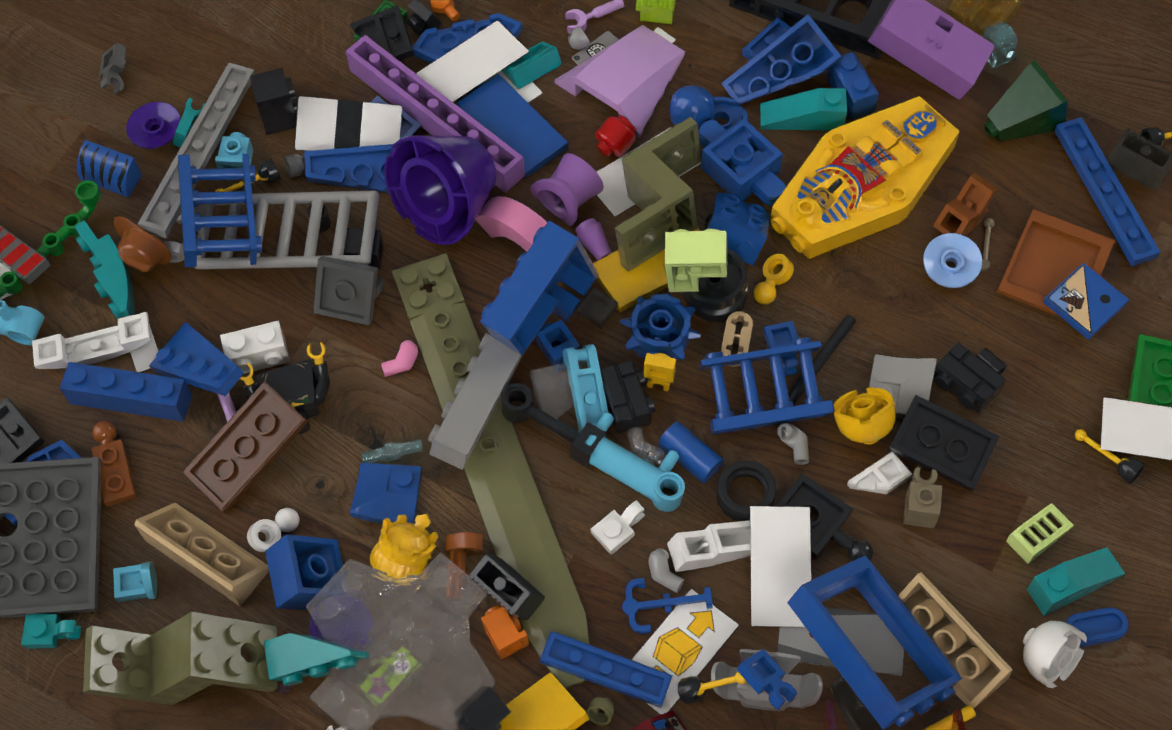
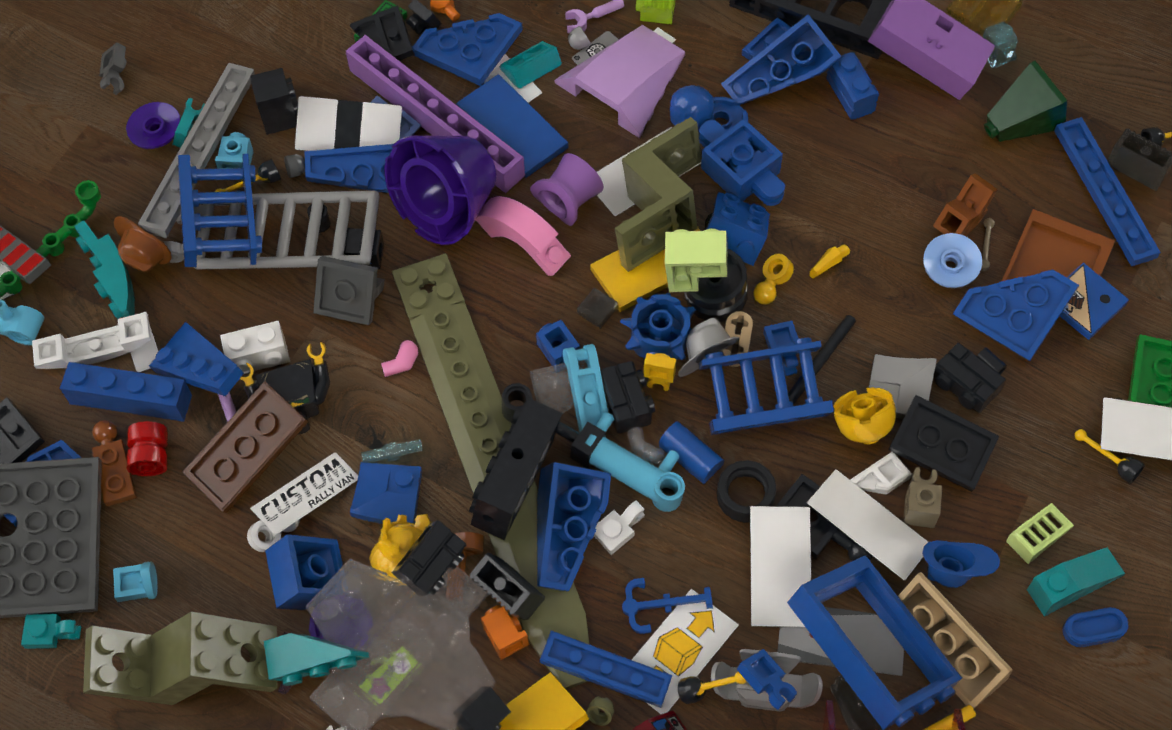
blue brick [77,140,142,198] -> none
tan slope [134,503,269,607] -> none
white sticker [416,21,529,102] -> none
light grey brick [428,333,524,470] -> none
blue piece [480,221,599,356] -> none
medium lavender cone [575,218,612,261] -> none
red head [595,115,636,157] -> none
light grey arm [648,548,684,593] -> none
white slope [667,520,751,572] -> none
teal slope [760,88,847,130] -> none
yellow container [770,96,959,259] -> none
light grey arm [777,423,809,465] -> none
white cylinder [1023,621,1087,688] -> none
none -> red wheel [126,421,168,477]
none -> white sticker [250,452,358,536]
none -> black brick [392,520,466,597]
none -> black brick [469,398,563,541]
none -> blue wedge [537,462,611,592]
none -> light grey piece [678,318,739,377]
none -> white sticker [807,469,928,580]
none -> yellow bar [809,244,850,279]
none -> blue piece [922,540,1000,588]
none -> blue plate [953,269,1079,361]

